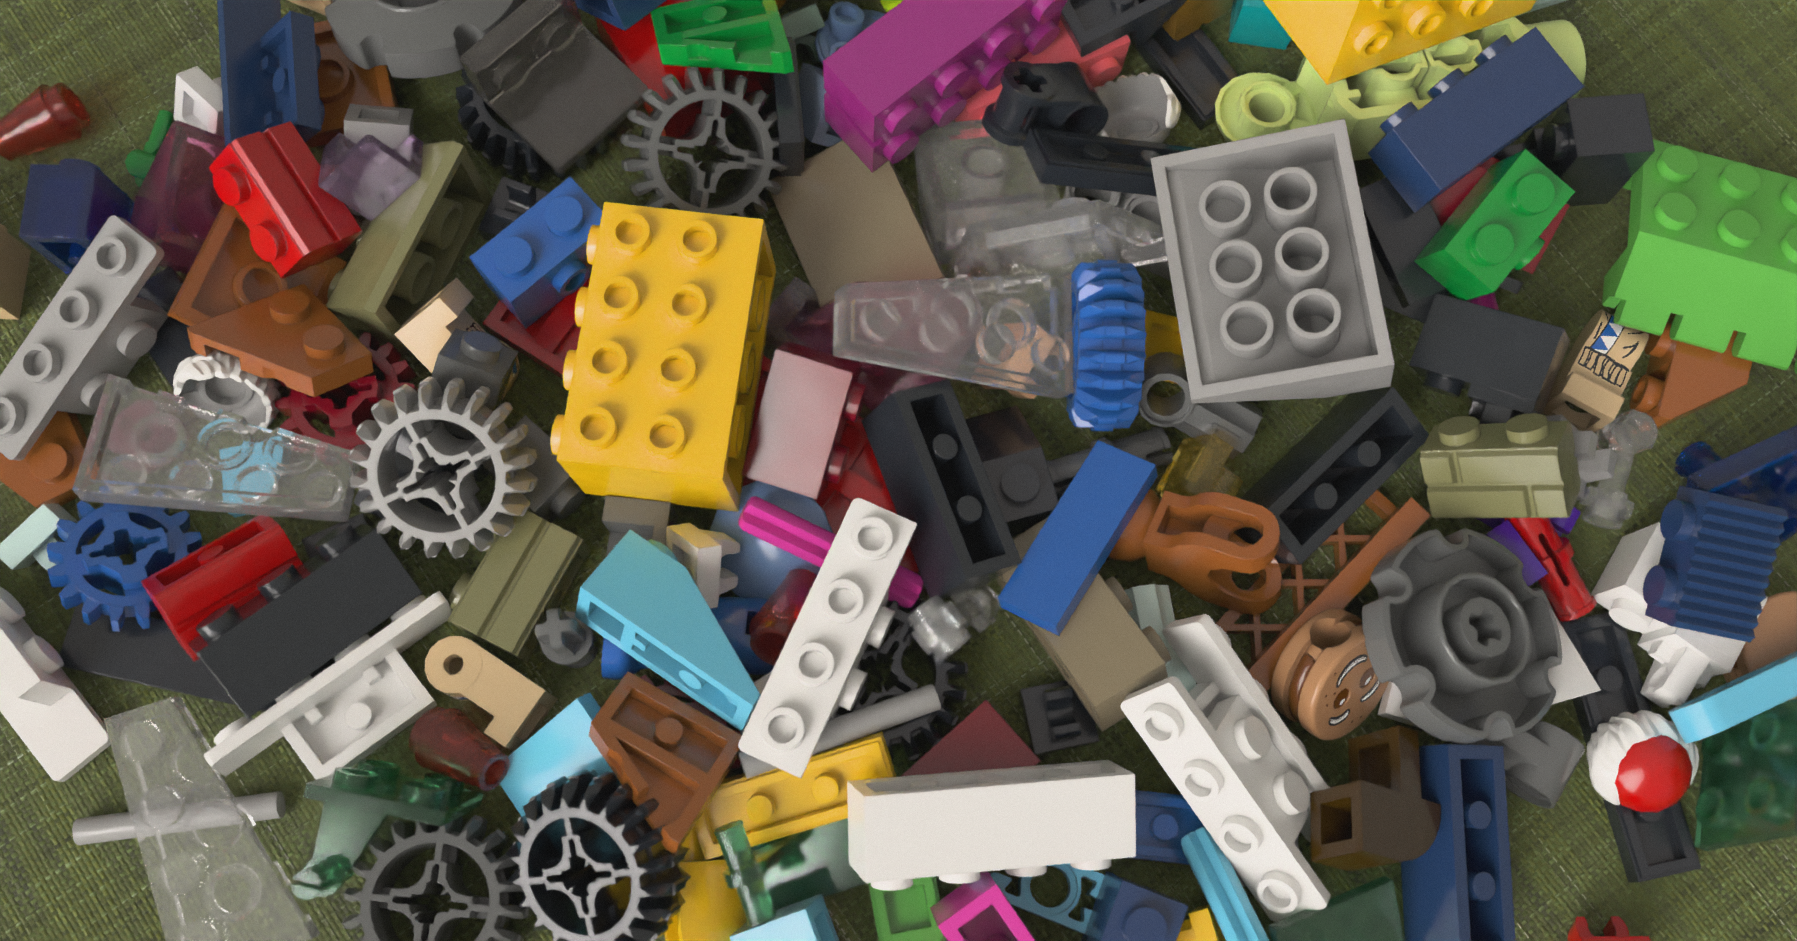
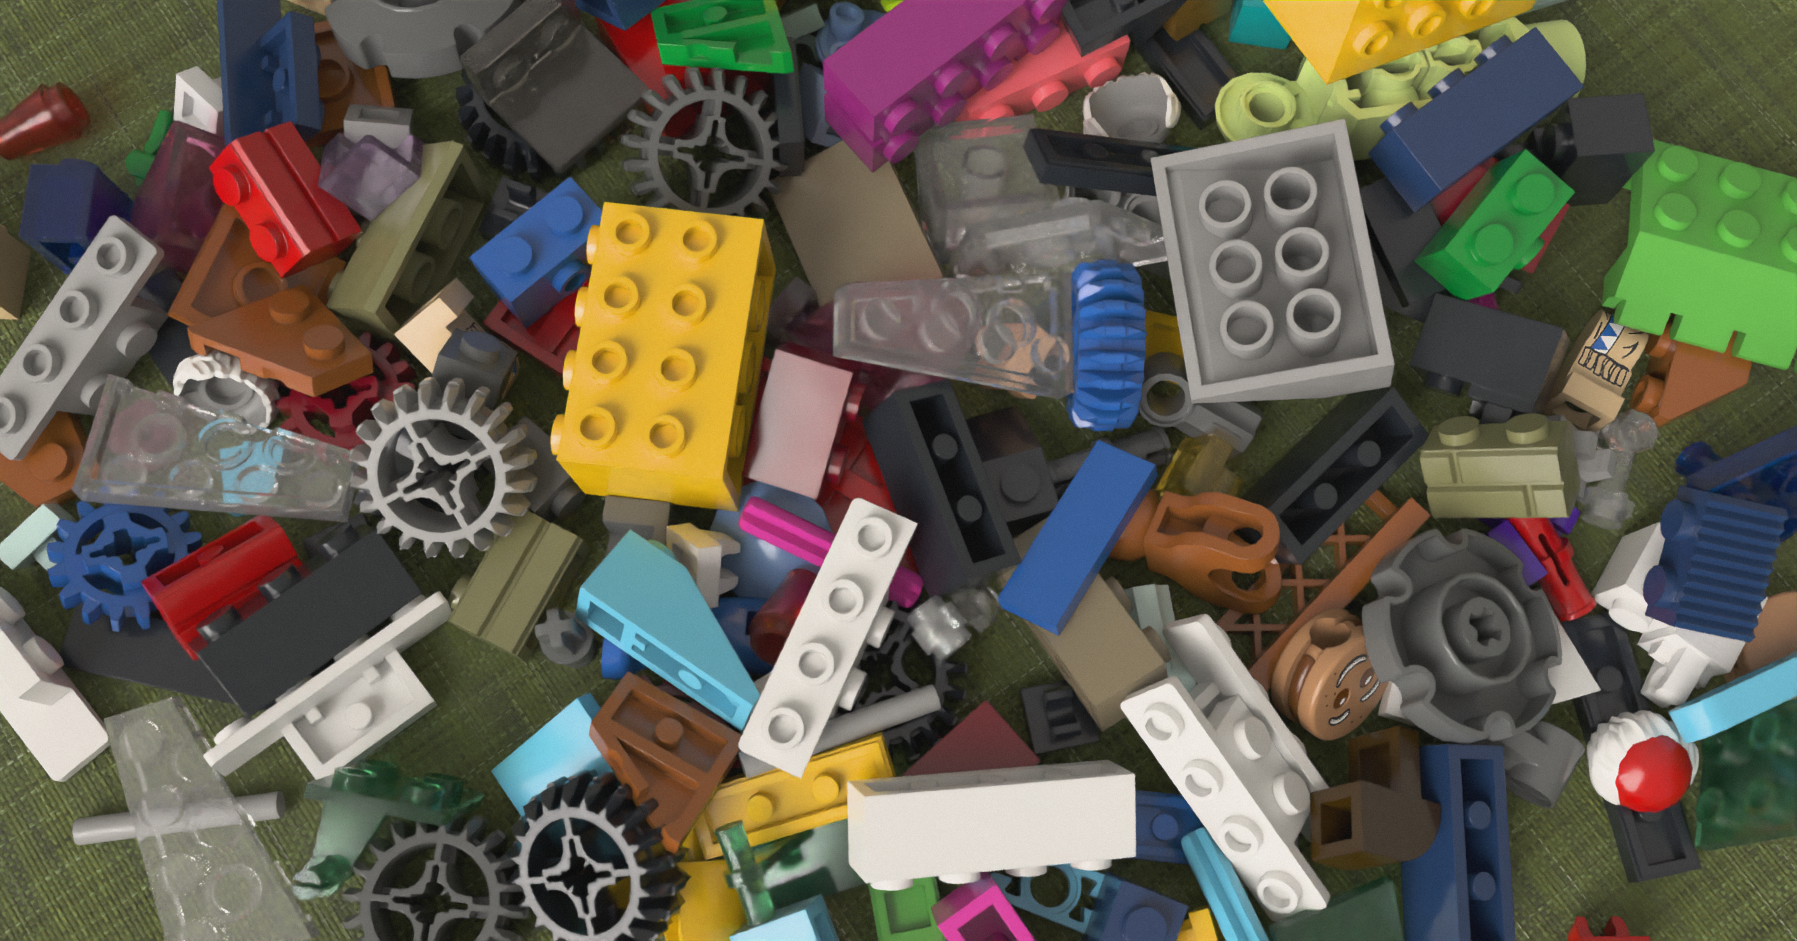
clear red cone [409,707,510,791] -> none
tan leg [425,636,558,751] -> none
black piece [982,61,1109,147] -> none

